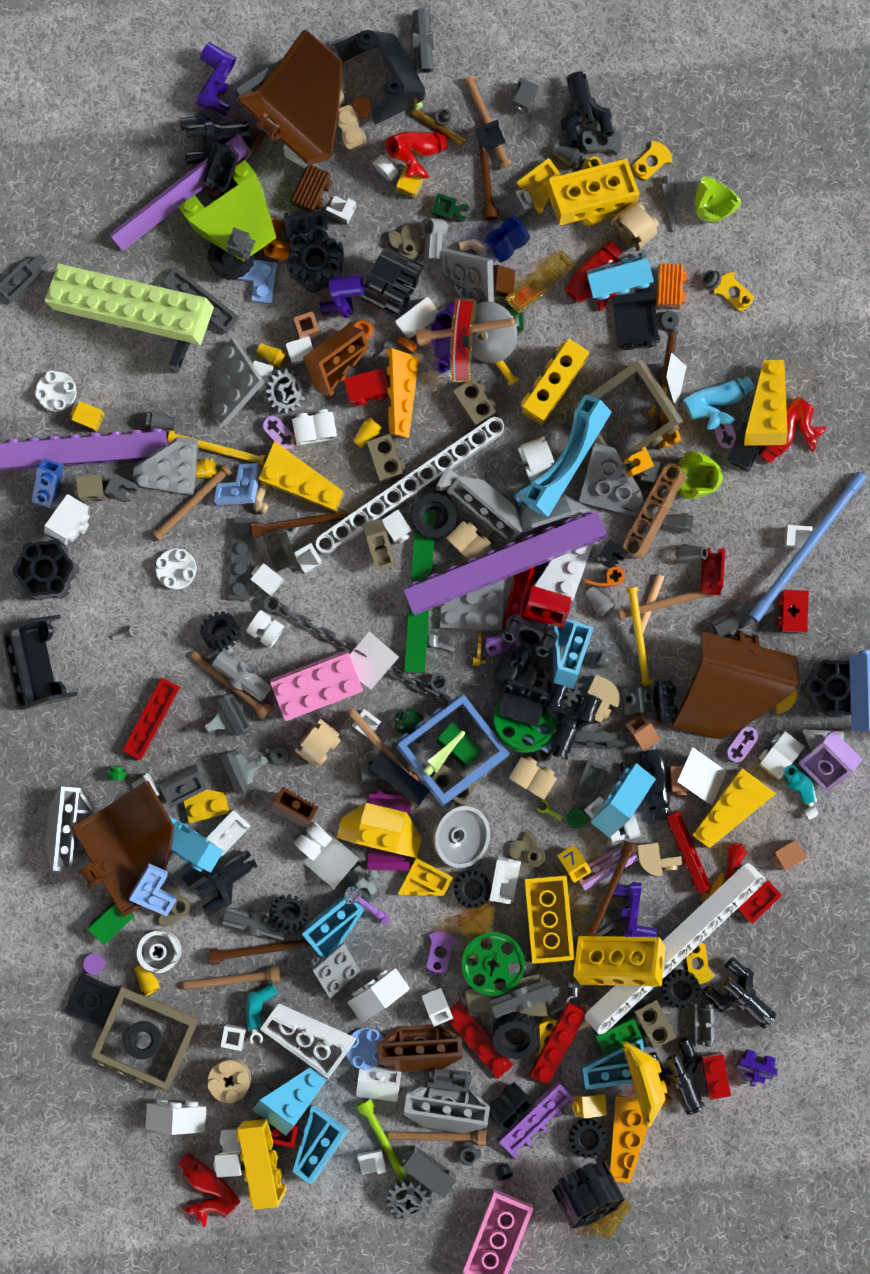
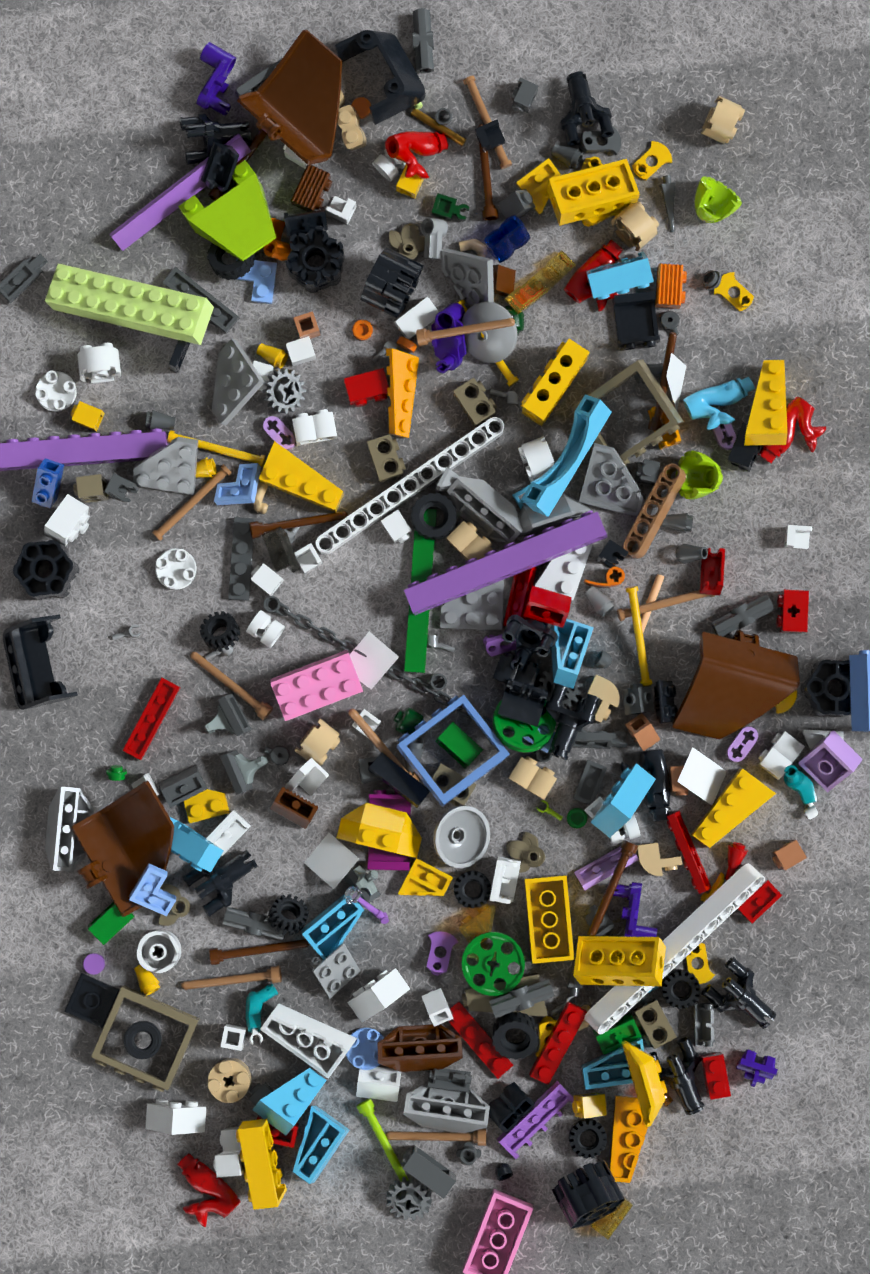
light grey piece [211,651,272,702] -> none
dark grey brick [226,228,256,260] -> none
white wheel [294,821,333,861] -> none
dark orange wedge [303,324,369,397] -> none
dark purple piece [320,274,364,318] -> none
yellow cone [353,417,382,448] -> none
white panel [357,1149,386,1175] -> none
dark tan brick [362,519,396,571] -> none
yellowish green piece [423,731,465,776] -> none
slope [450,298,477,383] -> none
yellow piece [473,632,486,666] -> none
yellow brick [557,845,592,883] -> none
light orange hinge [623,447,654,478] -> none
medium blue piece [748,472,867,623] -> none
none -> white brick [77,343,121,384]
none -> white panel [285,758,329,796]
none -> light grey hand [490,389,518,404]
none -> tan brick [701,96,745,144]

